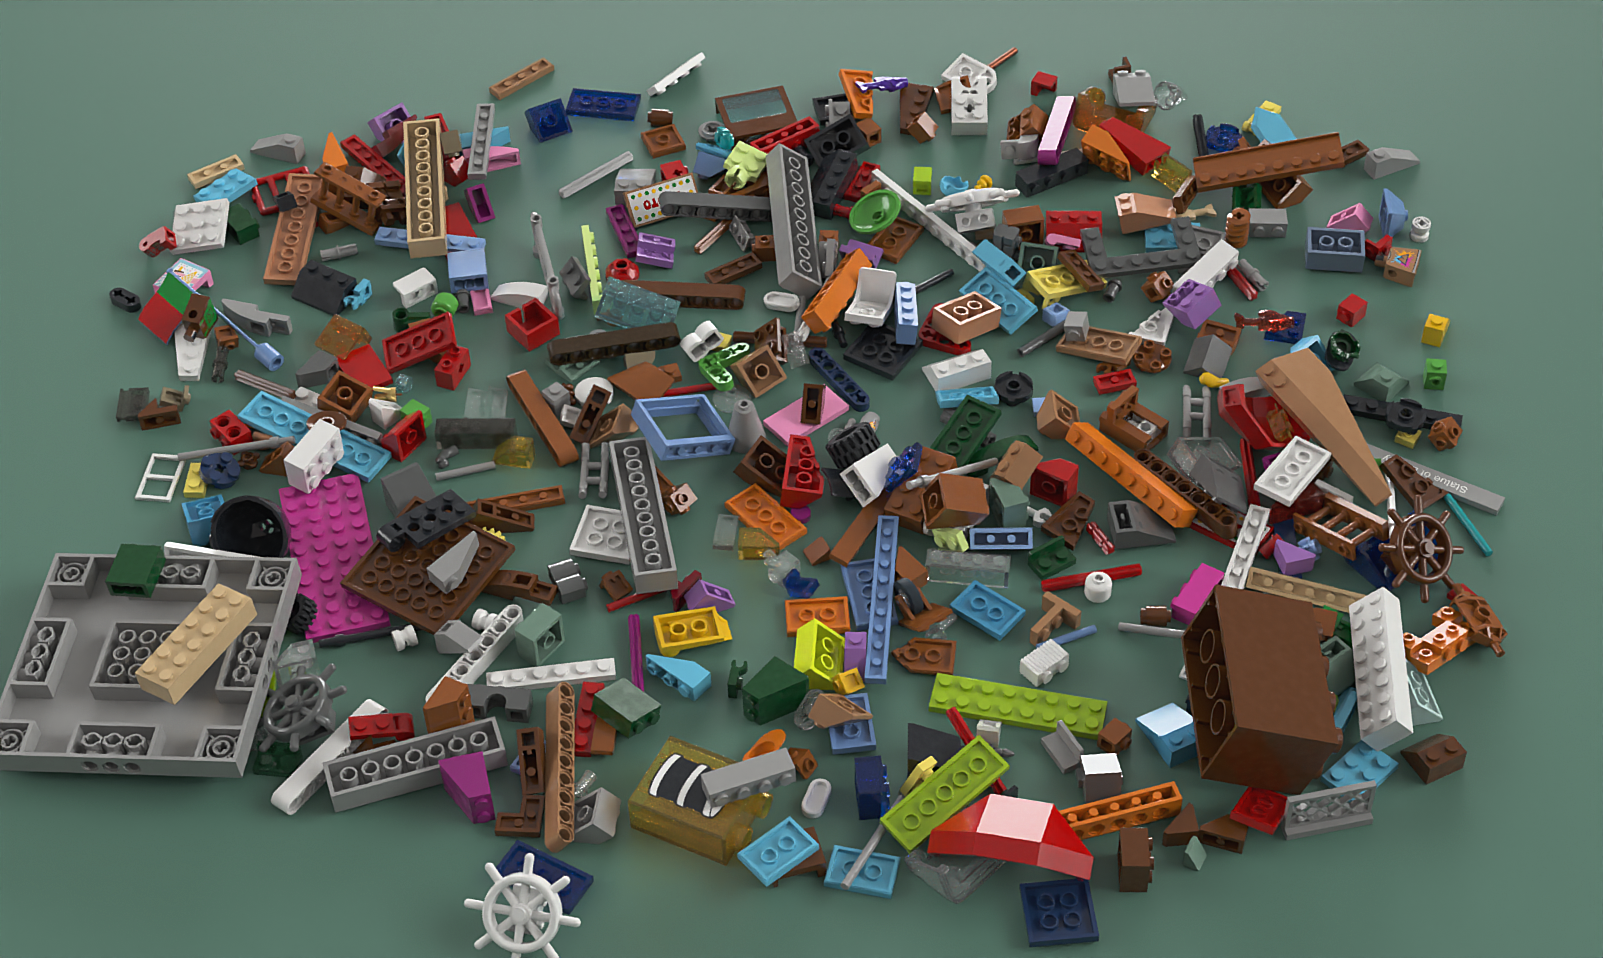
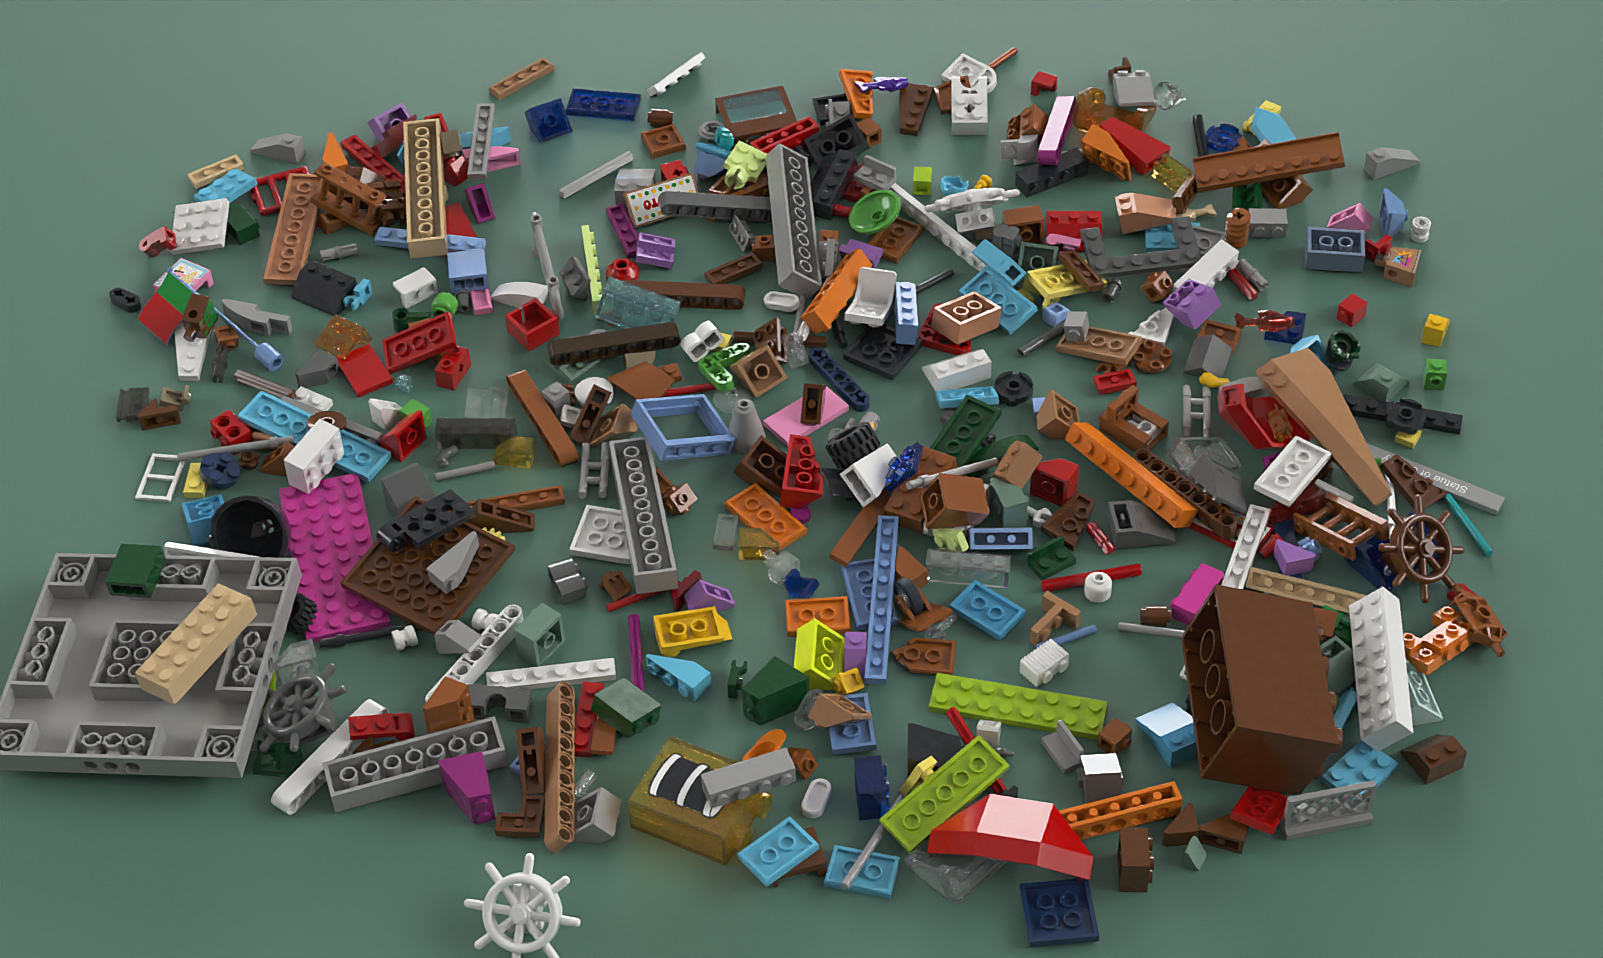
black slope [272,191,297,212] -> none
dark orange brick [317,370,372,423] -> none
pearl gold piece [373,386,402,402] -> none
reddish brown slope [481,570,558,606] -> none
clear blue plate [496,840,594,915] -> none
dark orange axle [694,219,732,254] -> none
dark orange slope [803,536,831,566] -> none
dark orange brick [906,111,939,144] -> none
red axle [1240,438,1261,507] -> none
reddish brown plate [1342,140,1370,165] -> none
dark orange brick [1428,416,1463,451] -> none
none -> light grey bracket [854,155,896,190]

